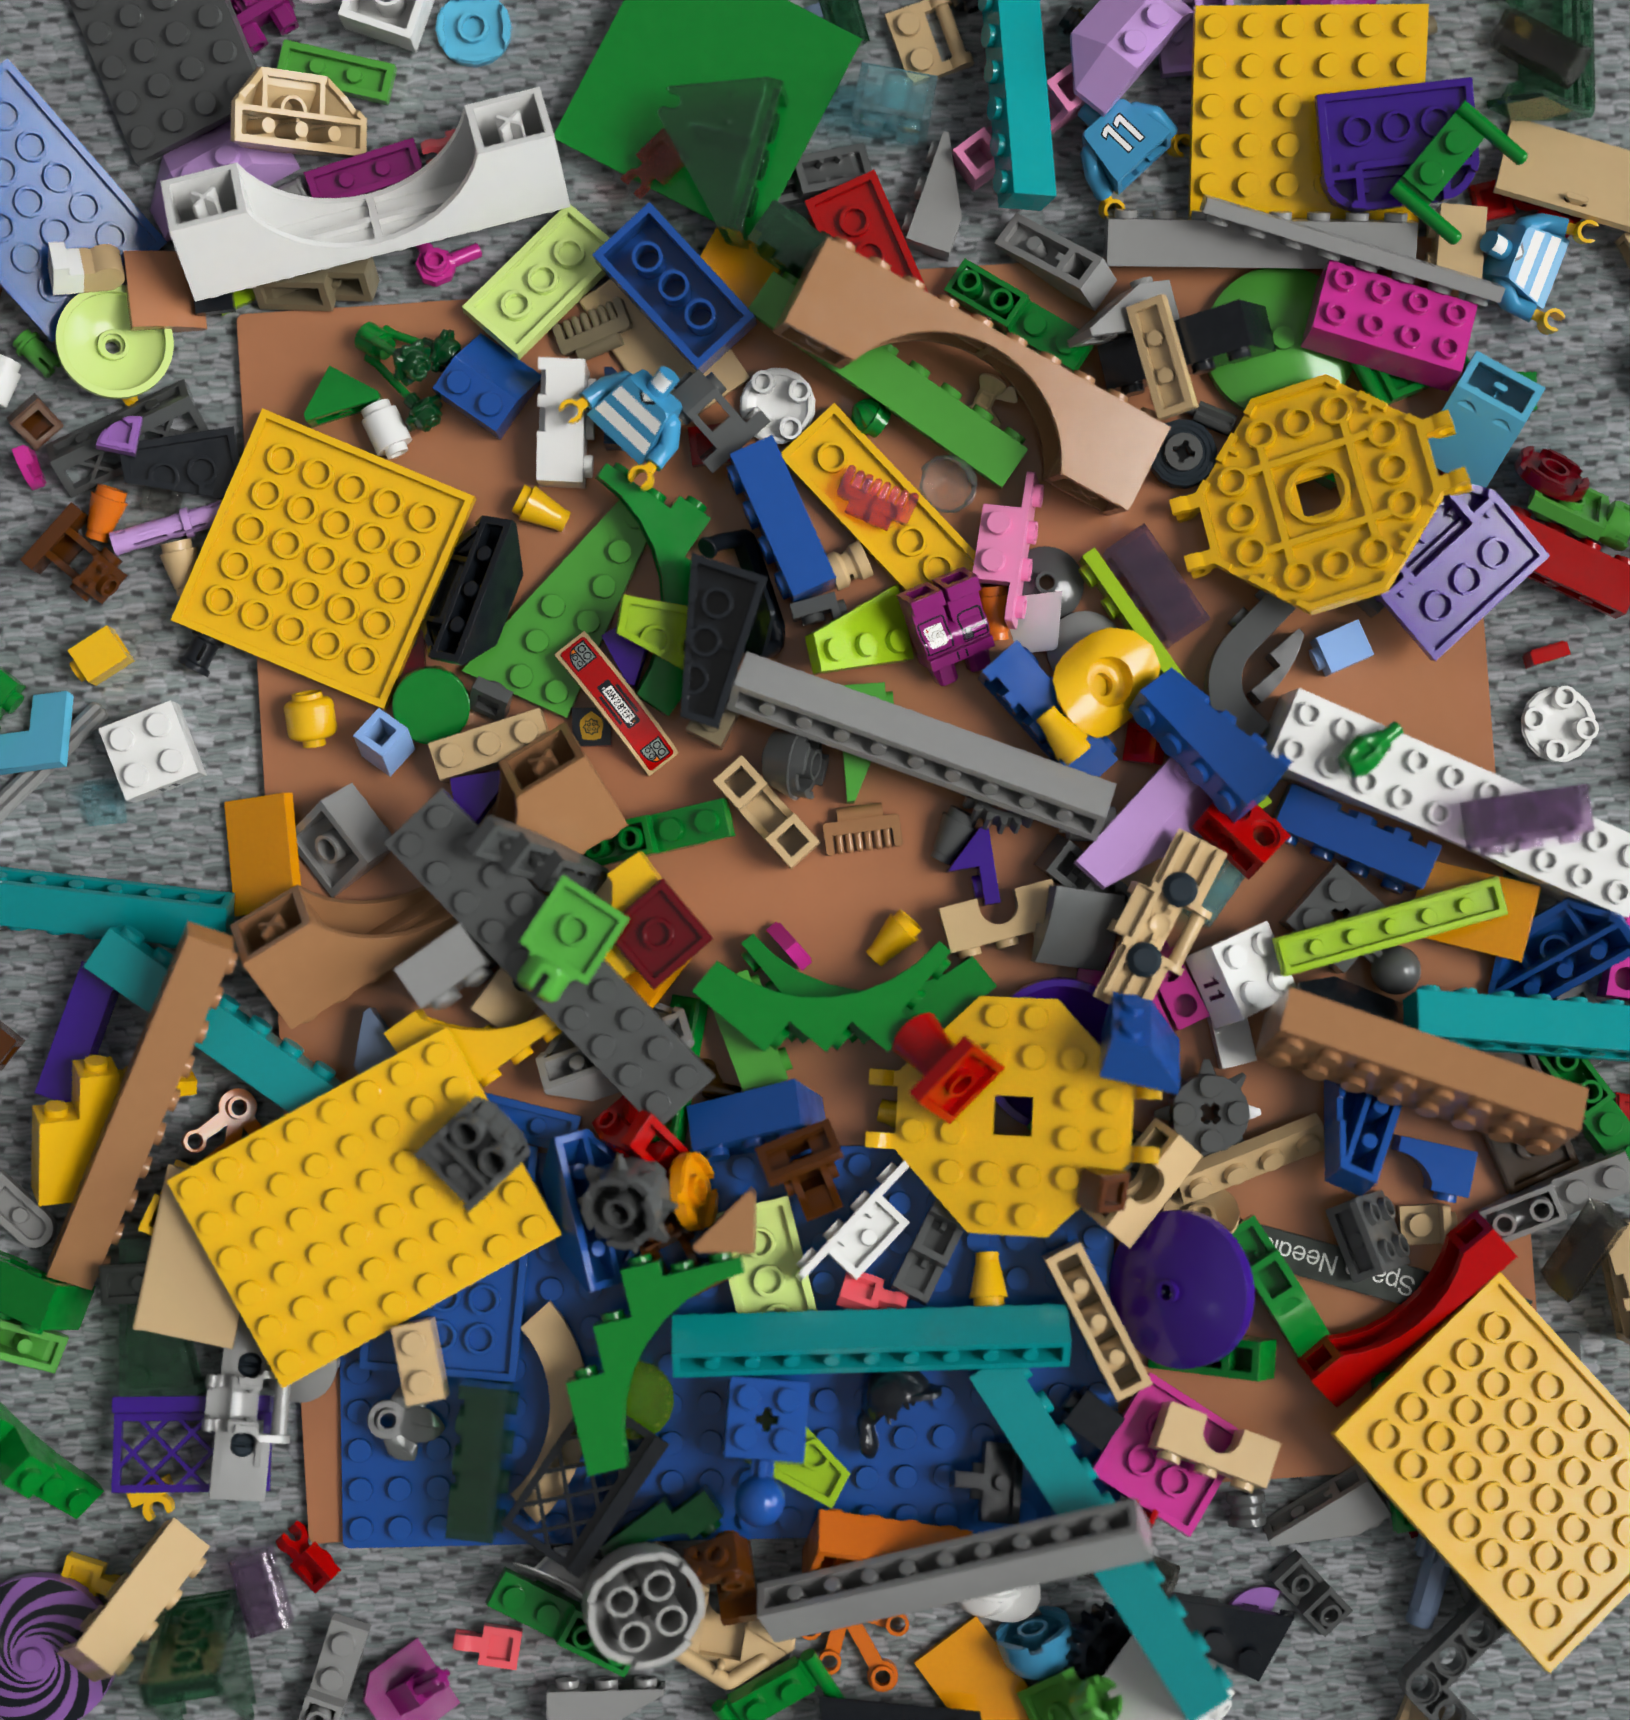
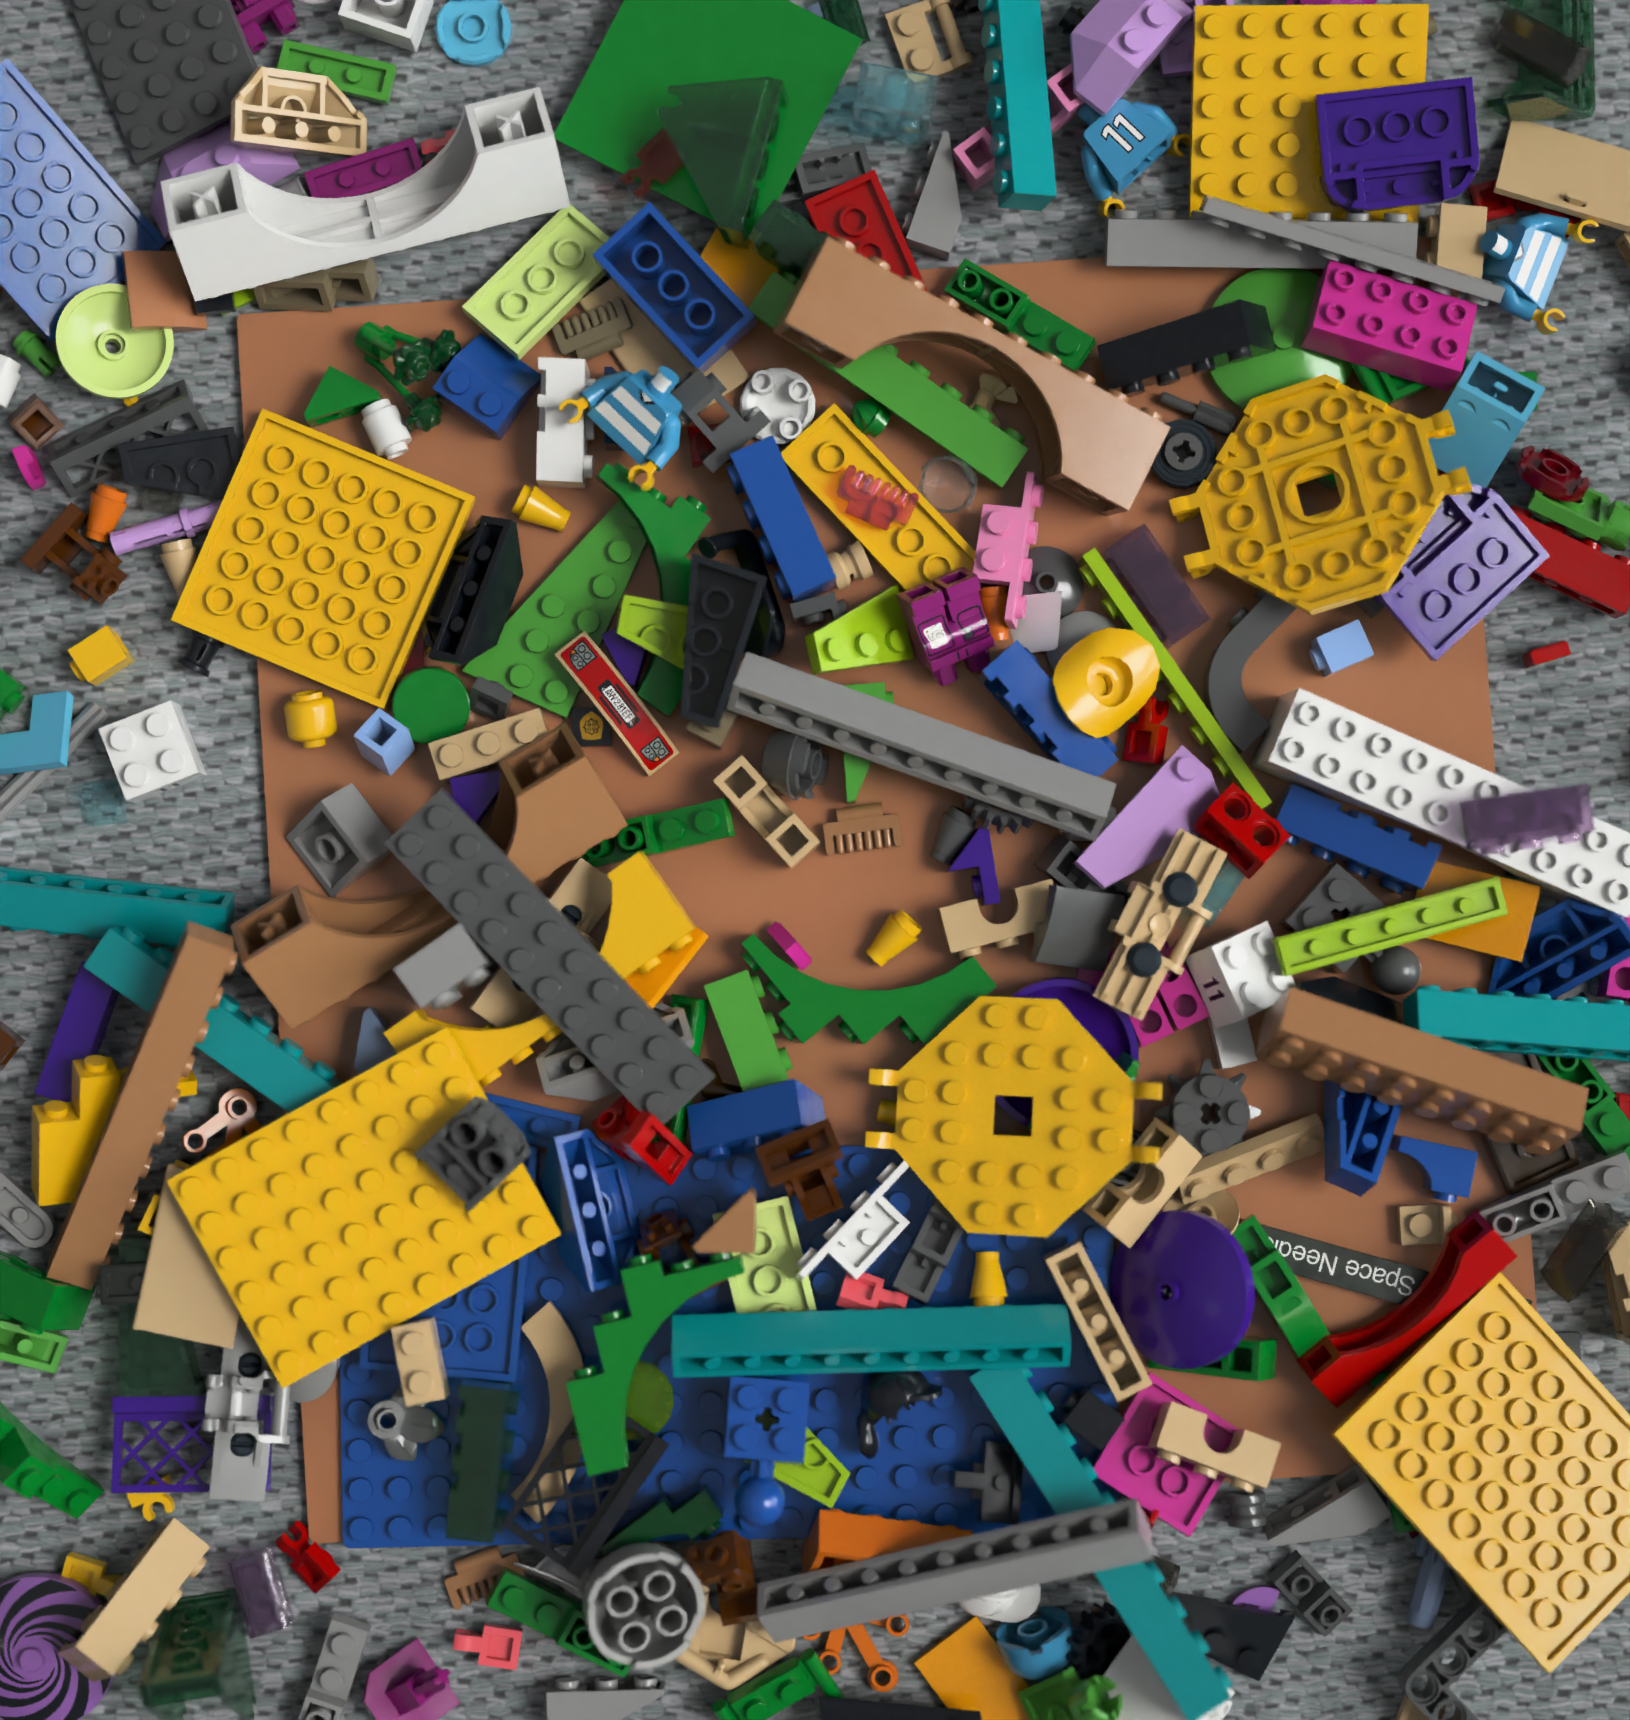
leg [48,242,125,295] -> none
medium lavender tile [96,416,143,457] -> none
light orange tile [224,793,301,916] -> none
dark pink piece [415,242,482,287] -> none
dark grey slope [465,815,610,895] -> none
bright green plate [517,875,630,1003] -> none
dark grey brick [577,1153,678,1254] -> none
dark red tile [614,878,714,990] -> none
light orange tile [669,1152,719,1231] -> none
green arch [692,941,952,1052] -> none
red plant [892,1013,1005,1124] -> none
light grey slope [994,213,1117,311] -> none
yellow cone [1036,706,1091,765] -> none
light grey slope [1067,276,1180,348] -> none
reddish brown slope [1076,1167,1131,1214] -> none
blue slope [1099,992,1180,1094] -> none
tan plate [1126,294,1199,420] -> none
blue wedge [1128,667,1293,823] -> none
flat silver slope [1246,628,1304,706] -> none
dark grey bracket [1325,1190,1410,1284] -> none
green piece [1337,721,1404,778] -> none
green plate [1389,100,1528,245] -> none
white dish [1521,686,1599,762] -> none
none -> medium nougat piece [444,1545,527,1610]

